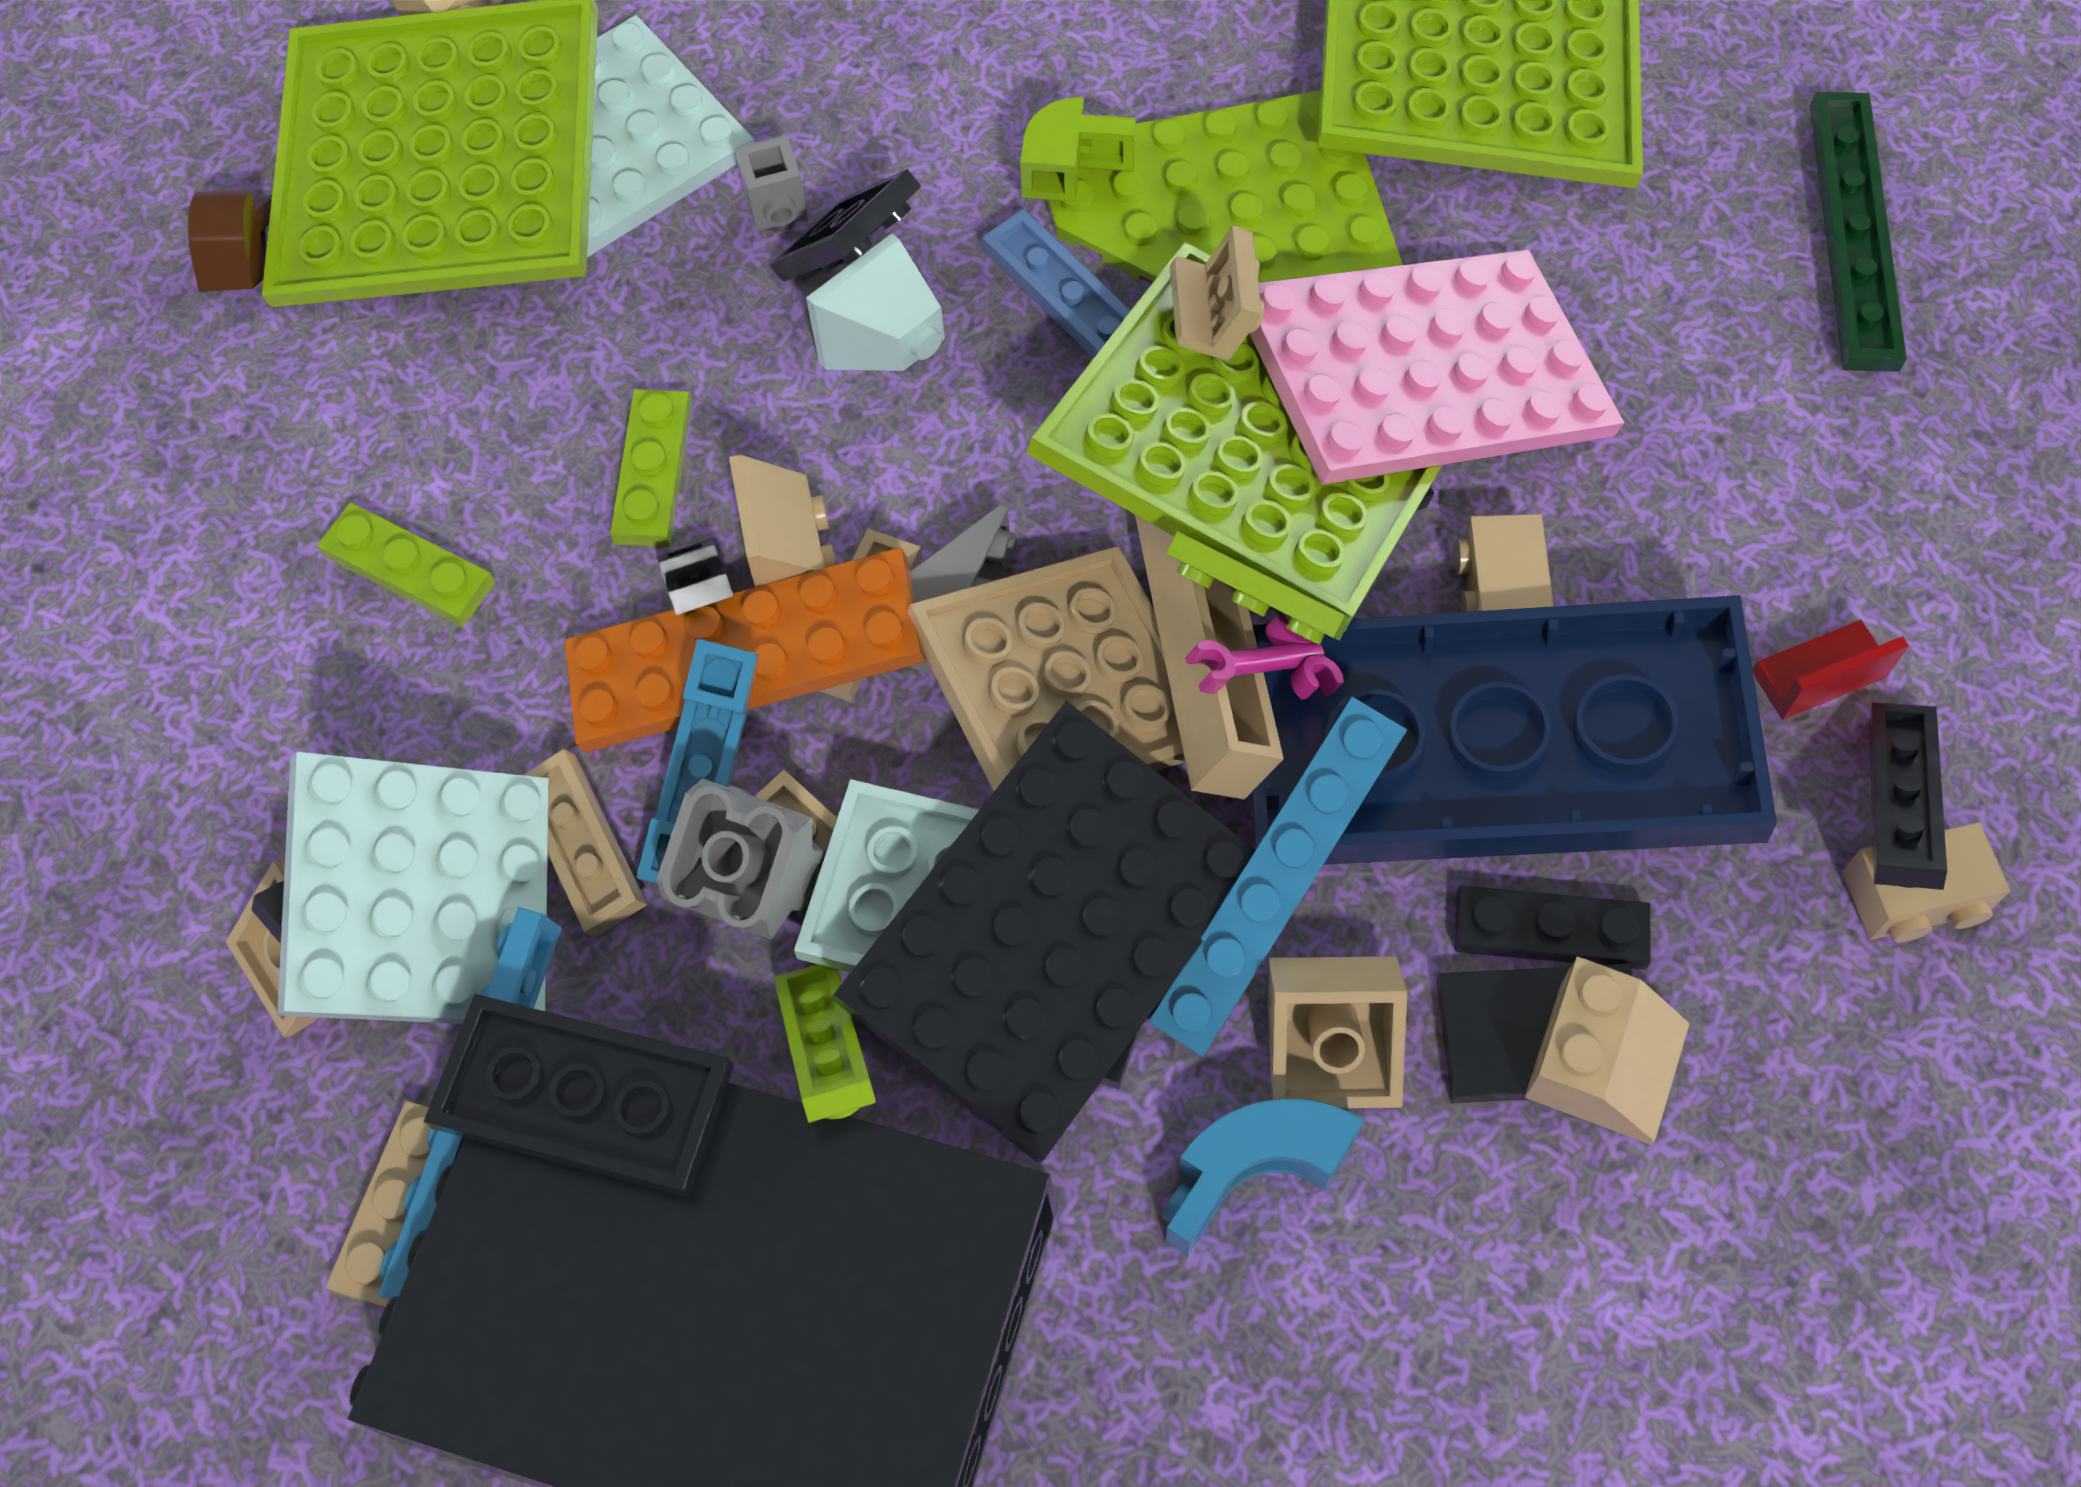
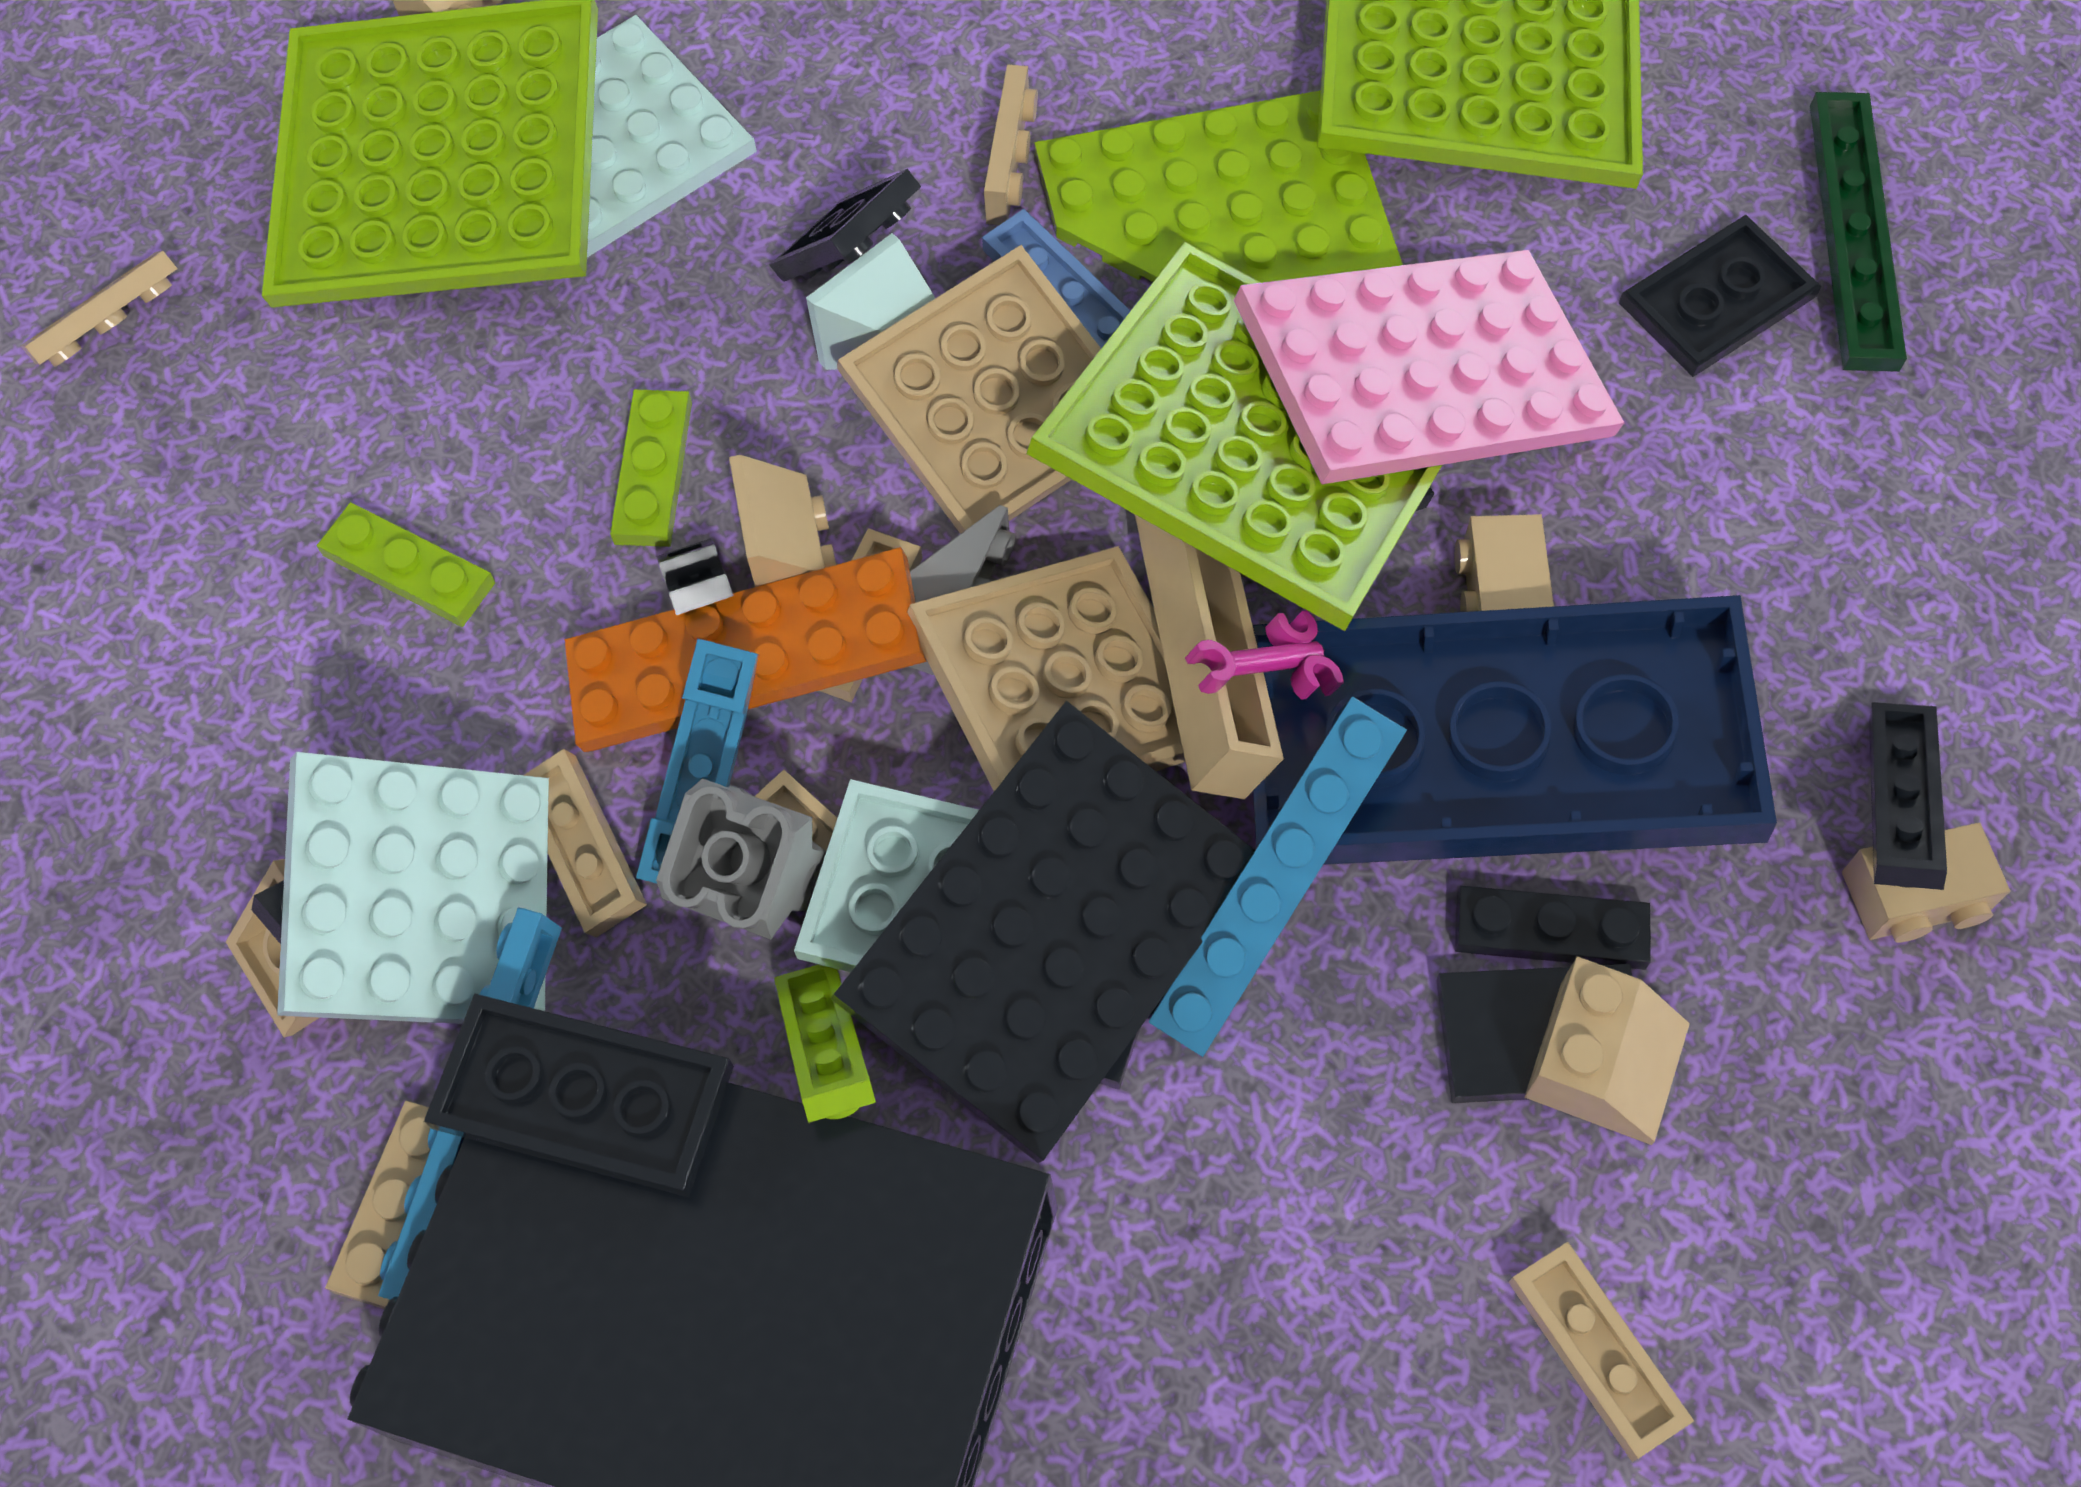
reddish brown brick [188,189,271,292] -> none
light grey brick [735,135,808,231] -> none
lime brick [1020,97,1136,202] -> none
dark azure arch [1162,1099,1365,1257] -> none
lime plate [1166,531,1351,645] -> none
tan bracket [1170,225,1264,361] -> none
tan slope [1267,956,1407,1108] -> none
red panel [1753,619,1909,720] -> none
none -> tan plate [20,250,177,367]
none -> tan plate [837,245,1101,534]
none -> tan plate [984,64,1038,225]
none -> tan plate [1508,1242,1694,1462]
none -> black tile [1619,215,1822,377]

